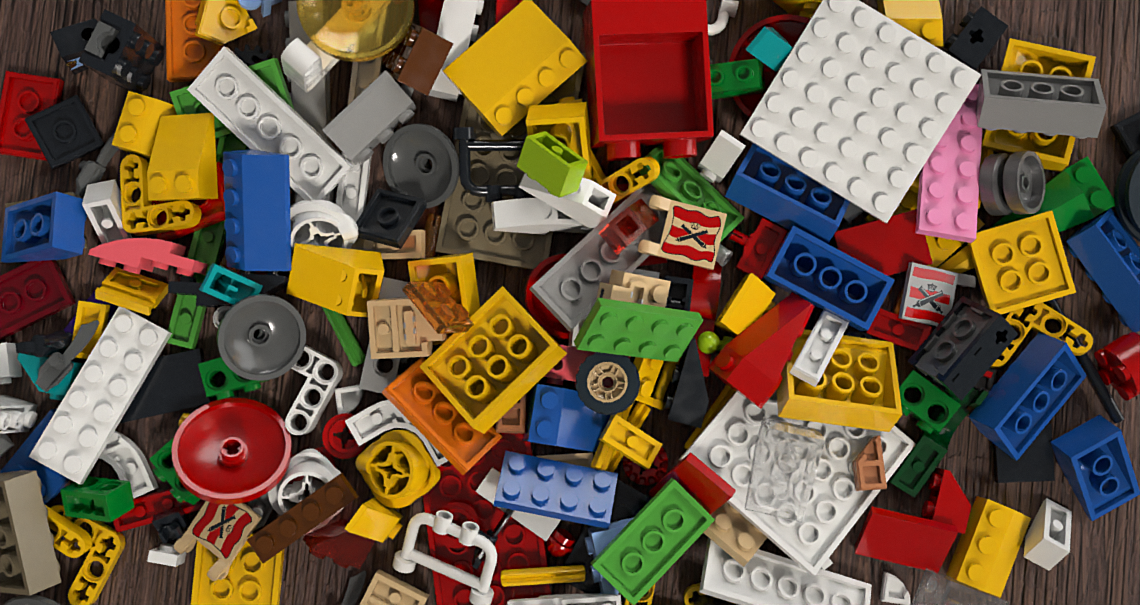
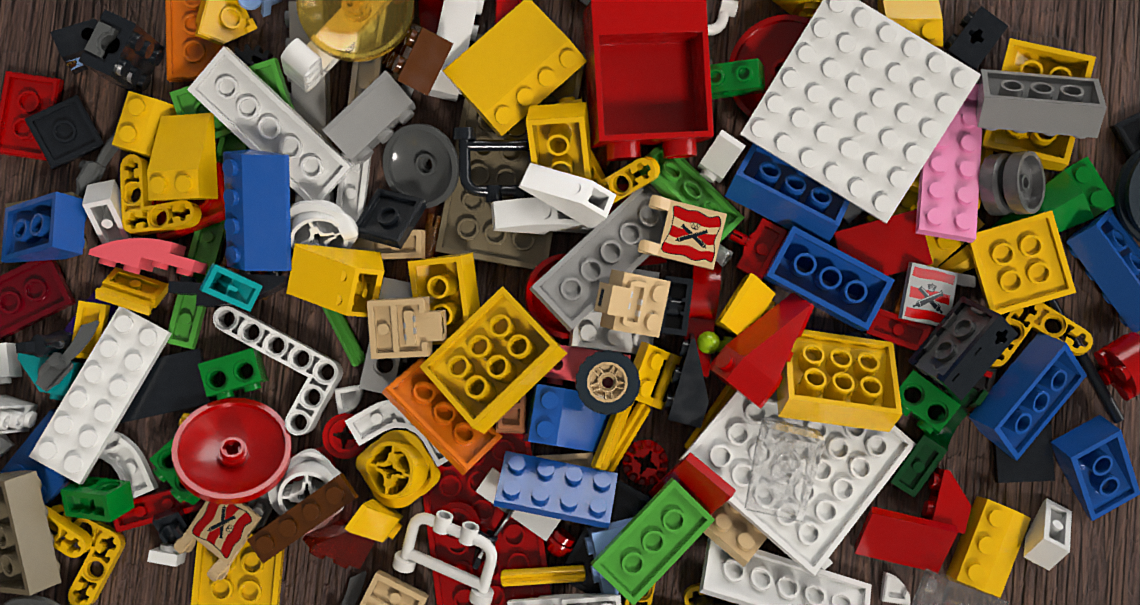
dark grey dish [217,294,306,381] -> none
clear orange plate [402,281,474,334] -> none
lime brick [517,131,588,198] -> none
bright green plate [574,298,703,362] -> none
clear red slope [599,198,660,255] -> none
yellow plate [599,414,662,469] -> none
teal slope [746,26,793,72] -> none
white tile [789,310,849,387] -> none
nougat tile [852,435,887,491] -> none

